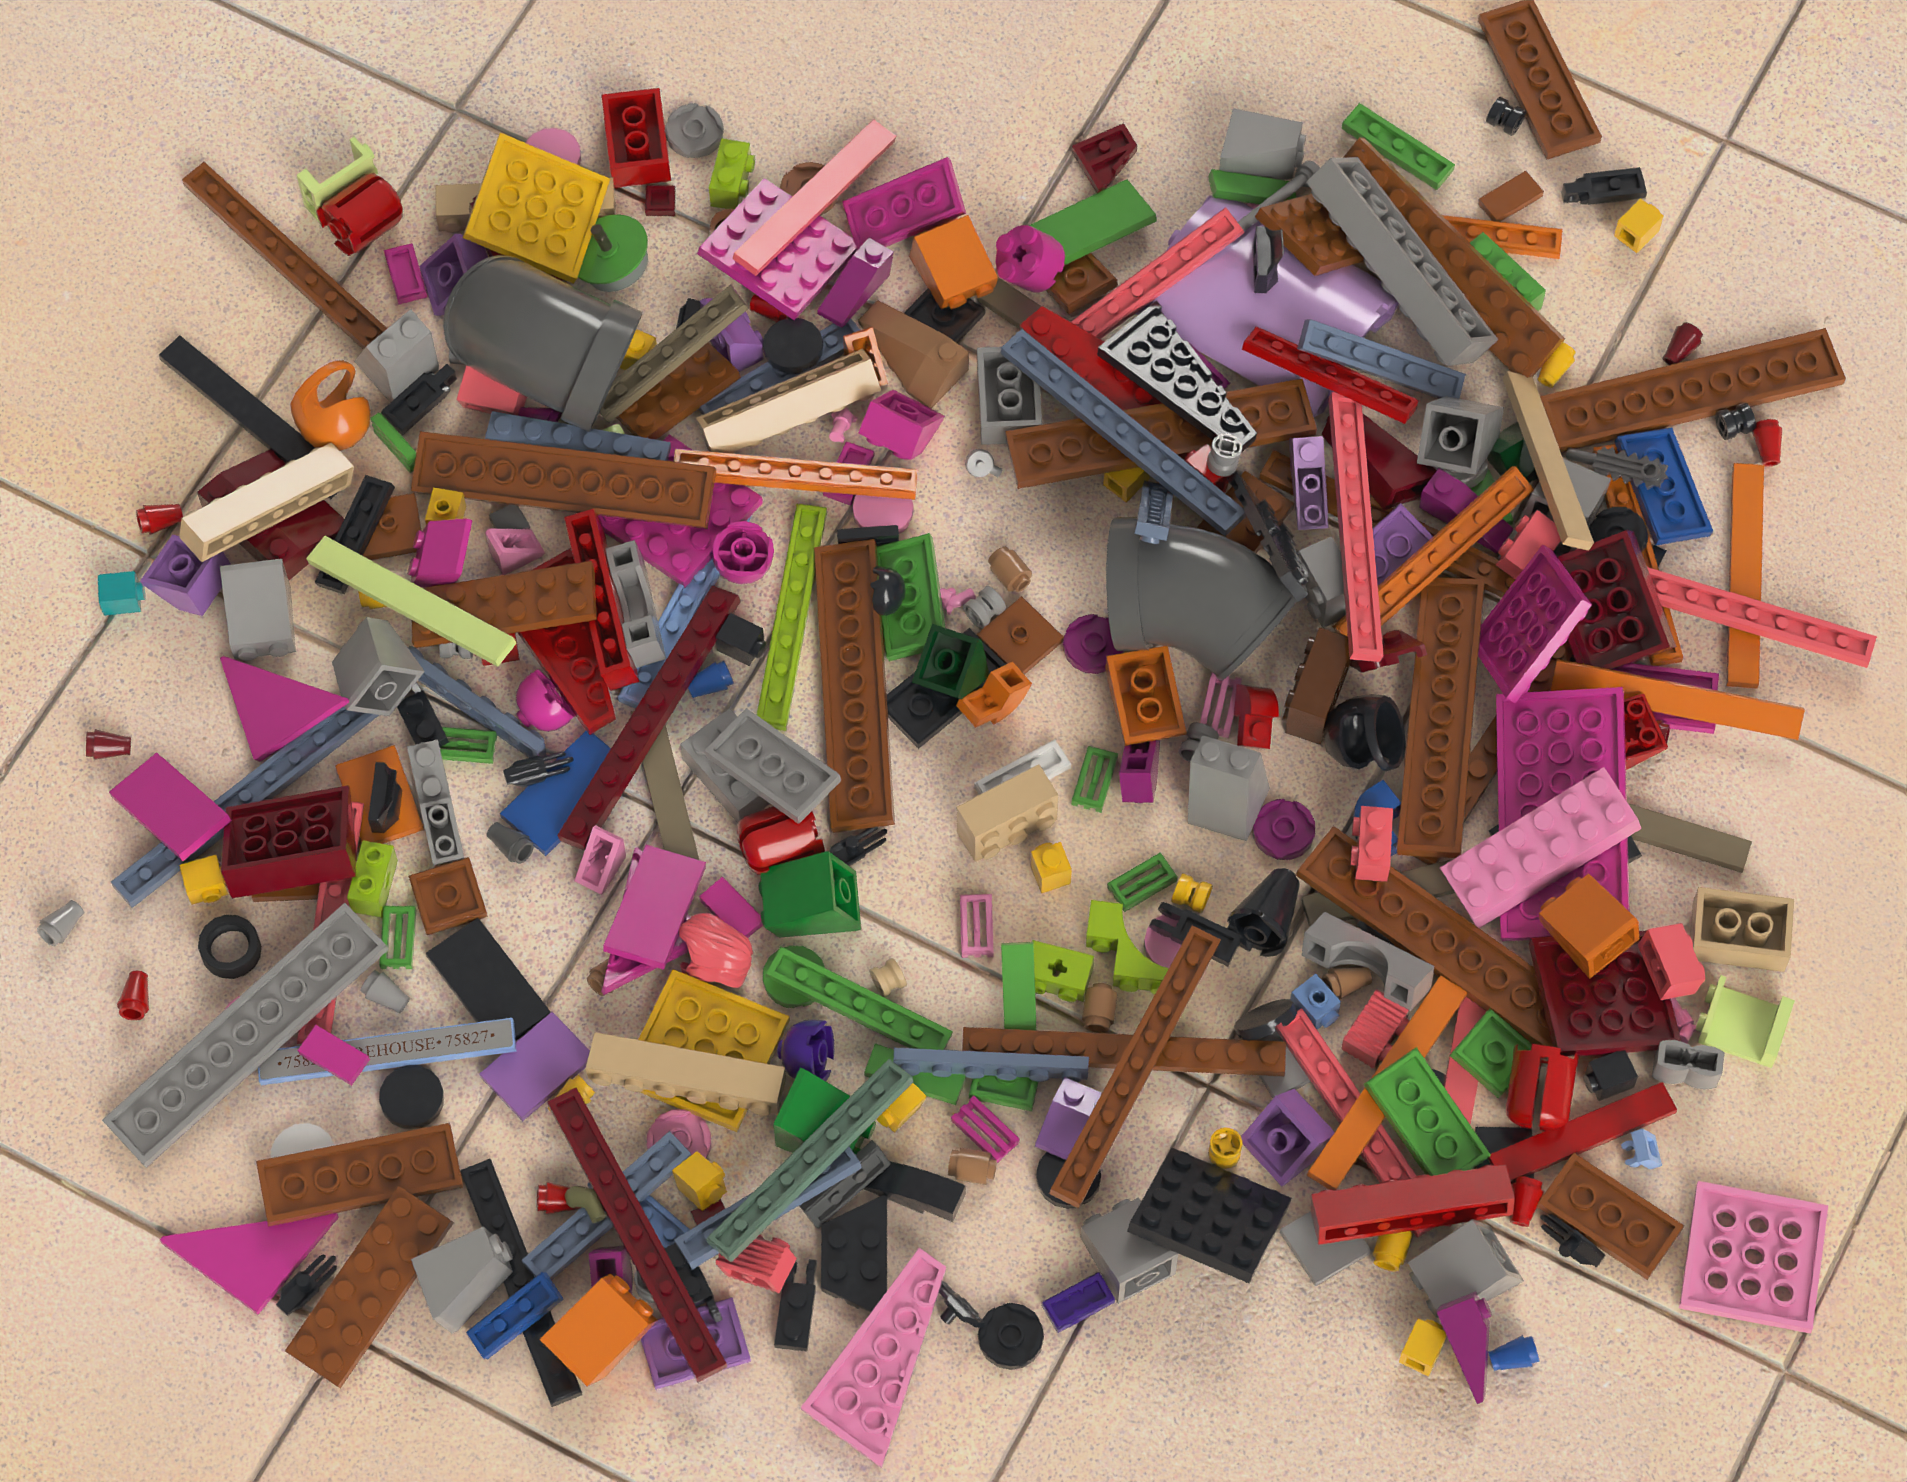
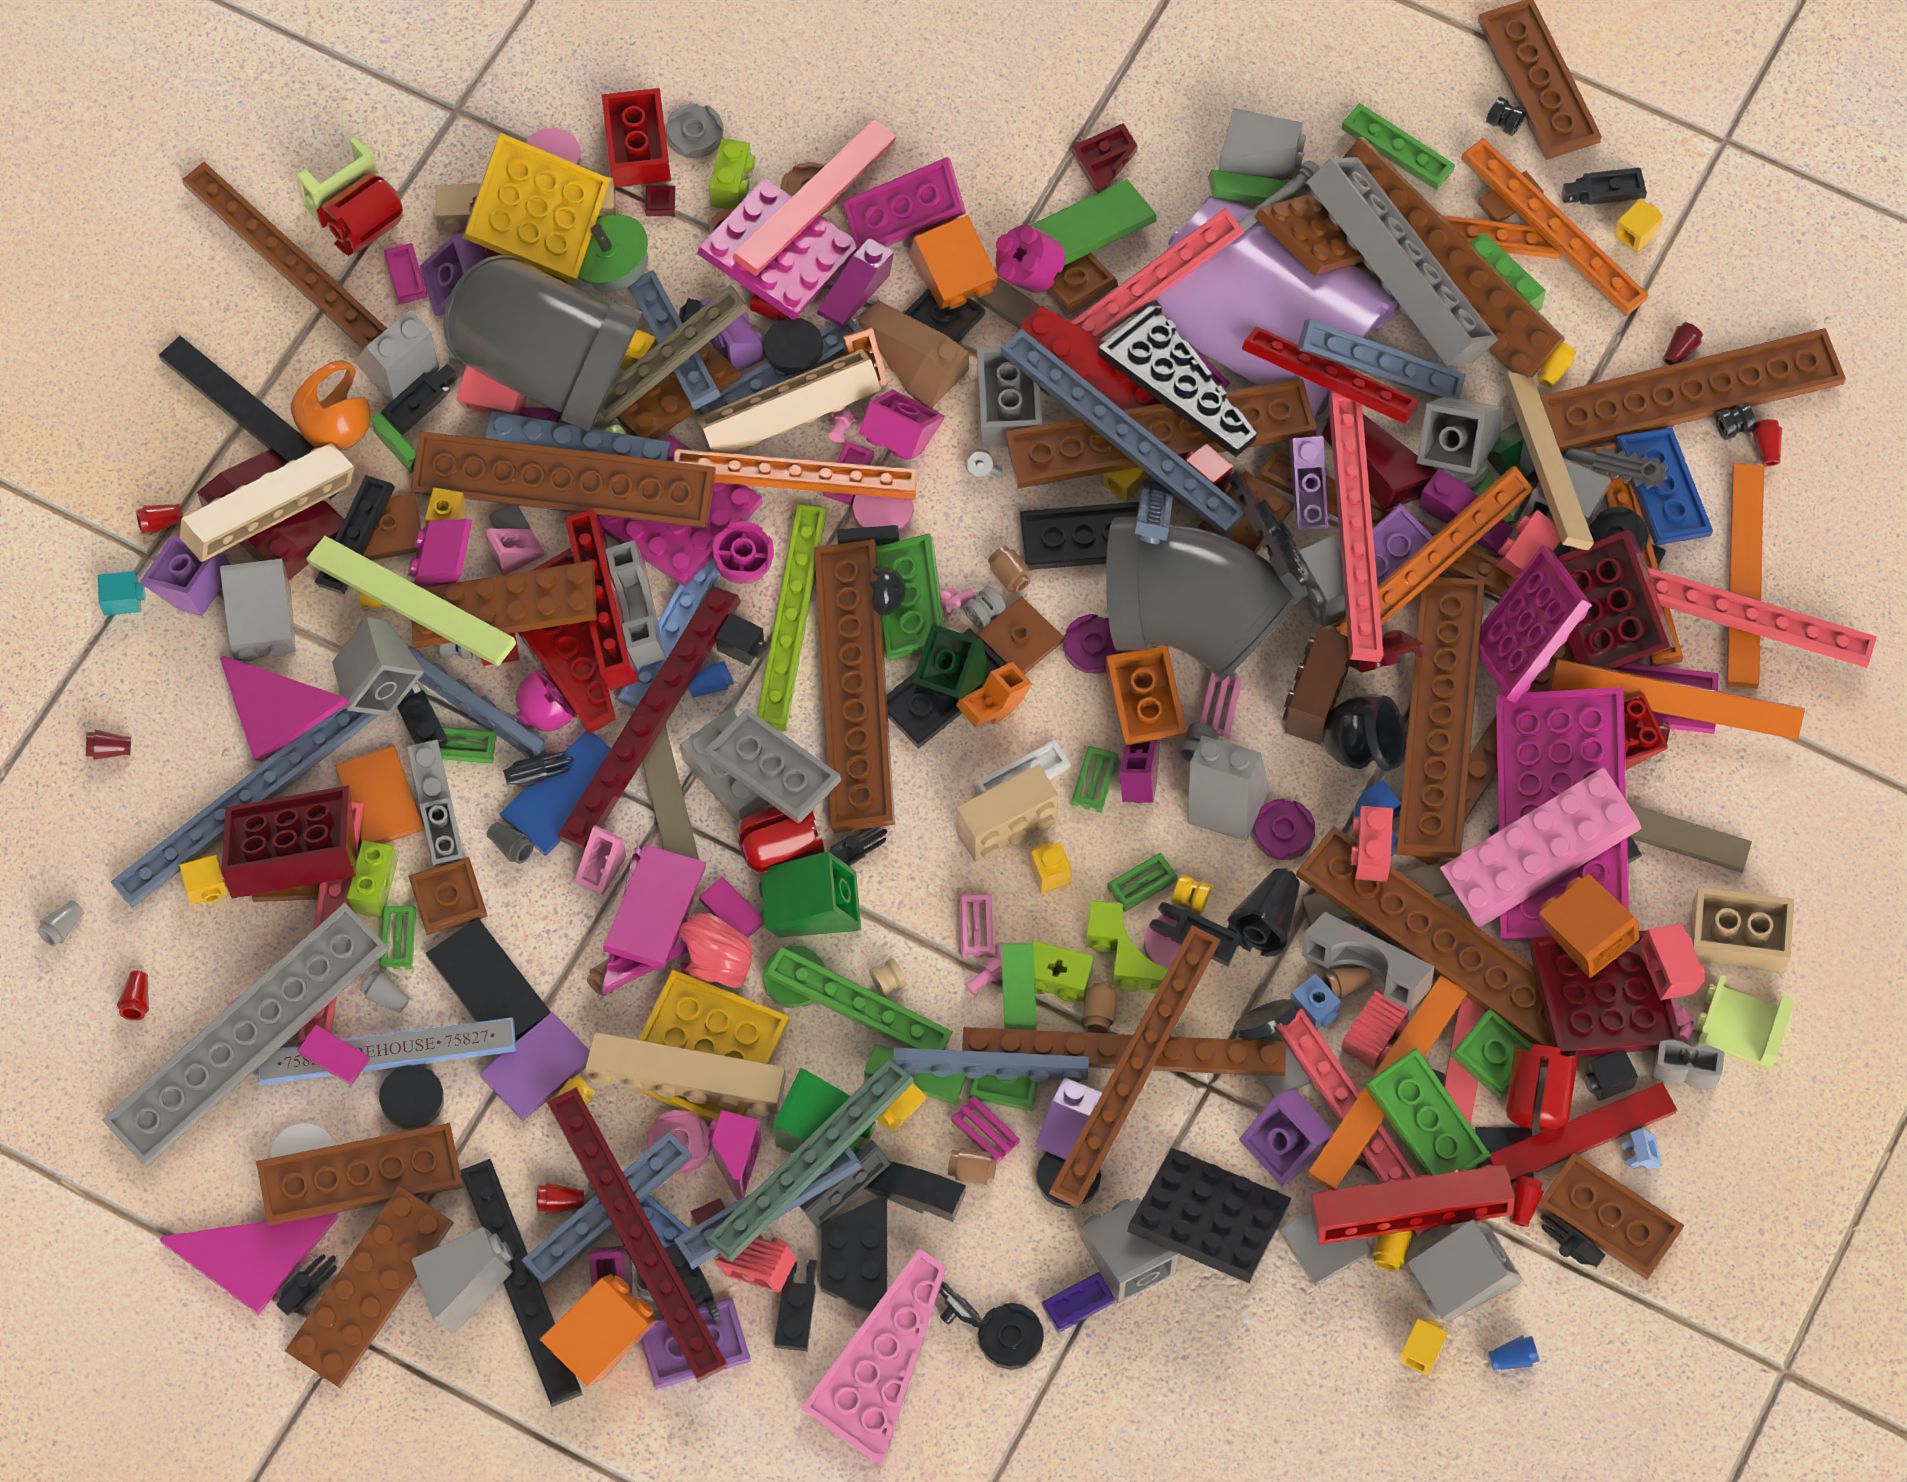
dark pink tile [109,752,231,861] -> none
black tyre [198,915,262,979] -> none
black slope [368,762,403,833] -> none
blue tile [466,1272,564,1360] -> none
olive arm [565,1186,606,1223] -> none
yellow brick [672,1151,727,1211] -> none
dark purple cylinder [777,1020,835,1081] -> none
light grey wheel [1207,433,1242,476] -> none
yellow wheel [1208,1127,1242,1169] -> none
red brick [1234,684,1279,749] -> none
black slope [1252,226,1284,294] -> none
magenta slope [1437,1291,1492,1404] -> none
bright pink piece [1679,1181,1828,1333] -> none
none -> sand blue plate [629,270,721,410]
none -> dark pink slope [708,1110,762,1200]
none -> bright pink piece [965,942,1006,997]
none -> black tile [1020,501,1140,570]
none -> orange tile [1461,137,1649,316]

